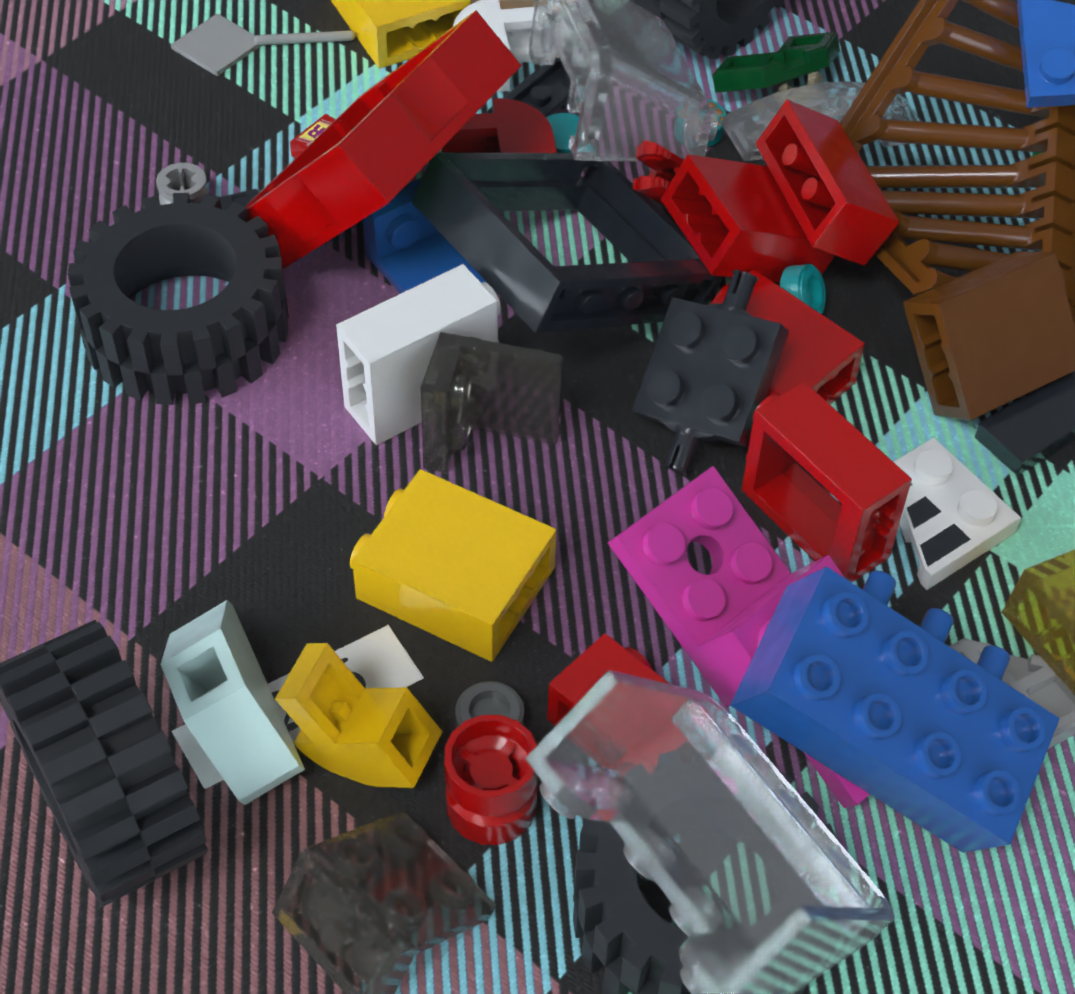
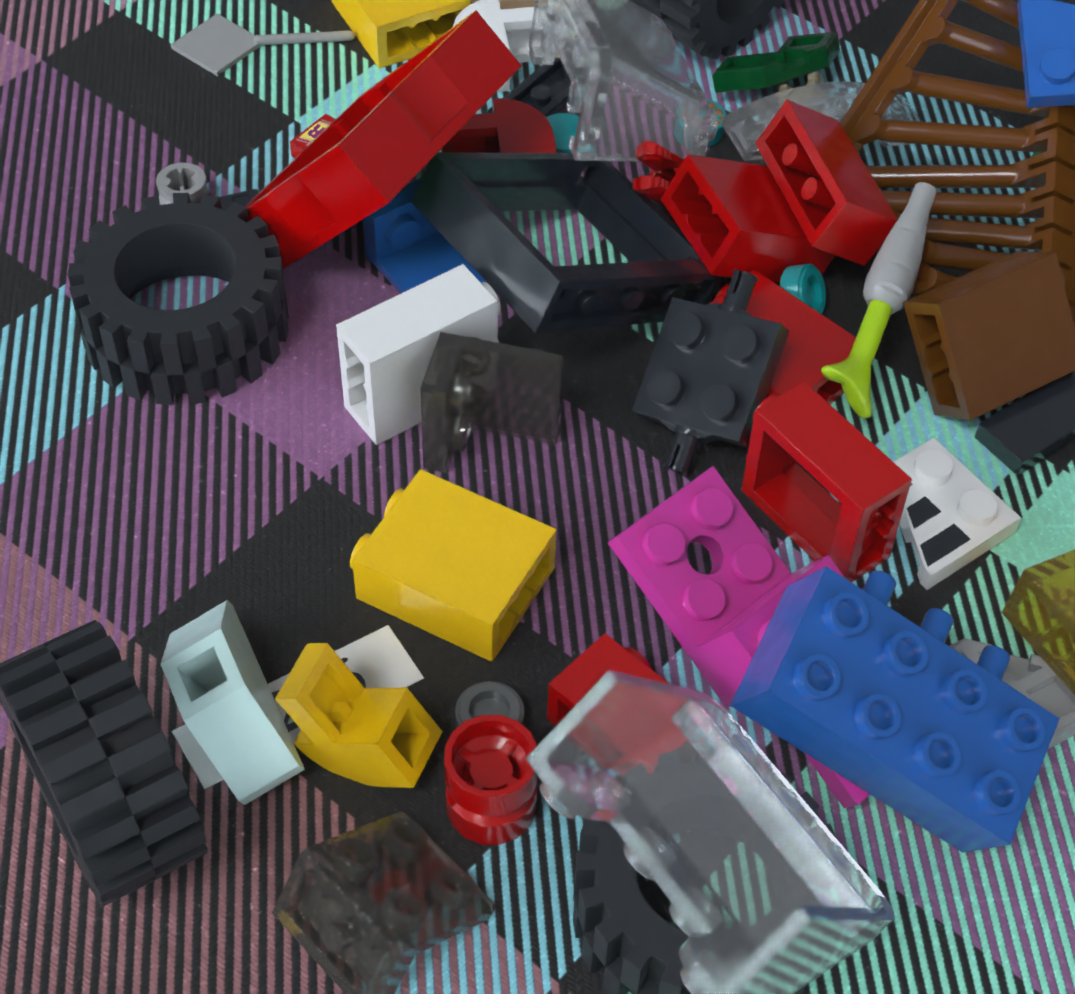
none -> piece [821,182,937,418]

